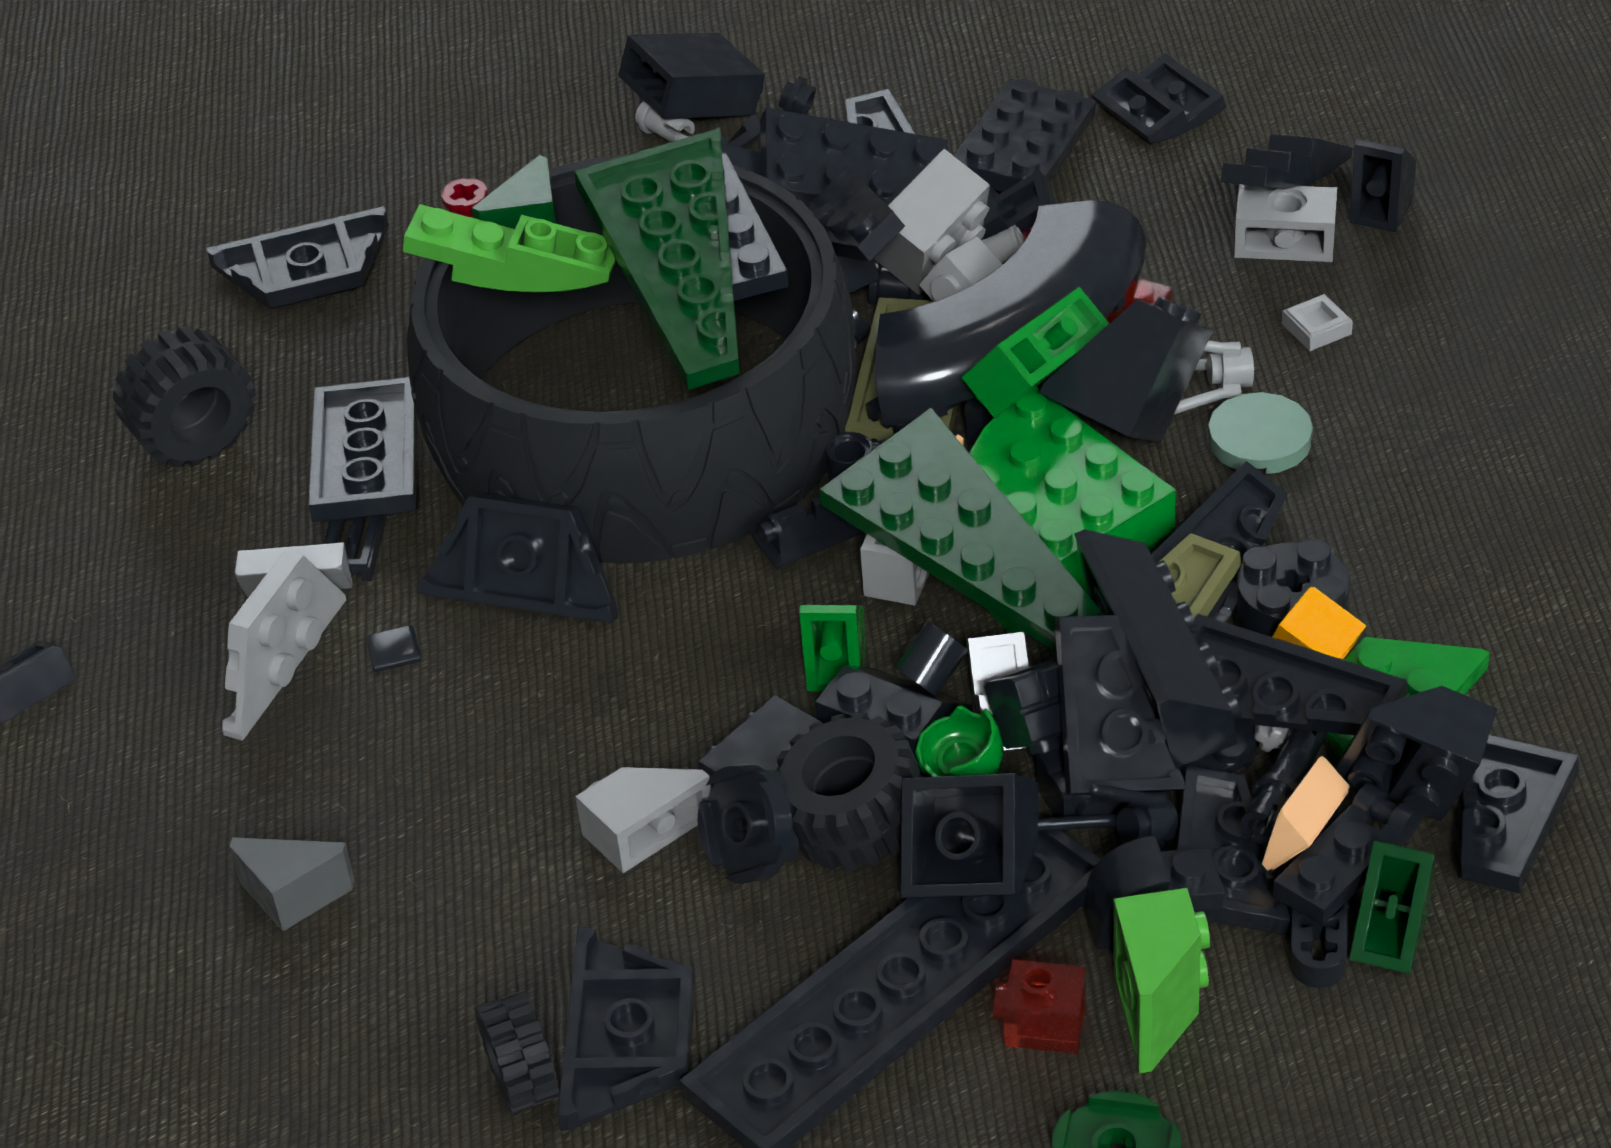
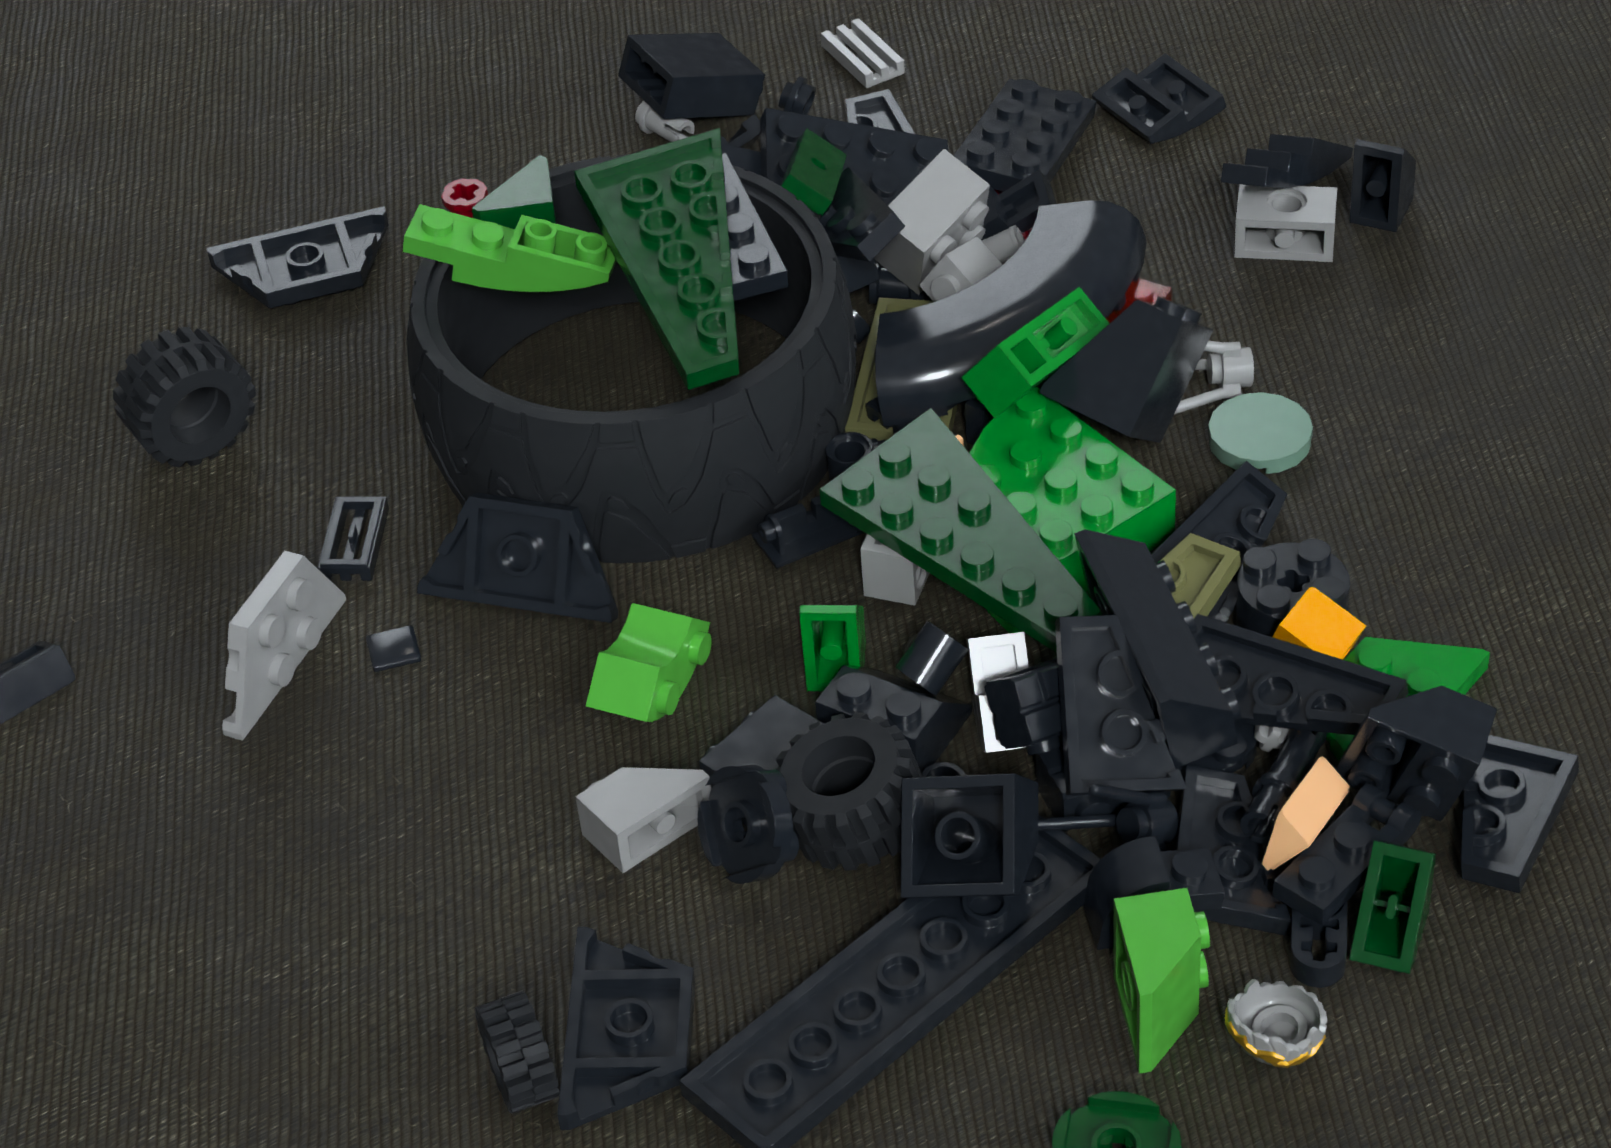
dark grey slope [229,837,355,931] -> none
light grey slope [235,542,353,597] -> none
plate [308,377,417,522] -> none
green hair [915,705,1004,777] -> none
clear red brick [993,959,1086,1054] -> none
light grey tile [1282,294,1353,351] -> none
none -> bright green brick [585,603,712,722]
none -> dark green tile [781,128,847,215]
none -> light grey tile [821,18,905,88]
none -> light grey hair [1225,979,1327,1068]

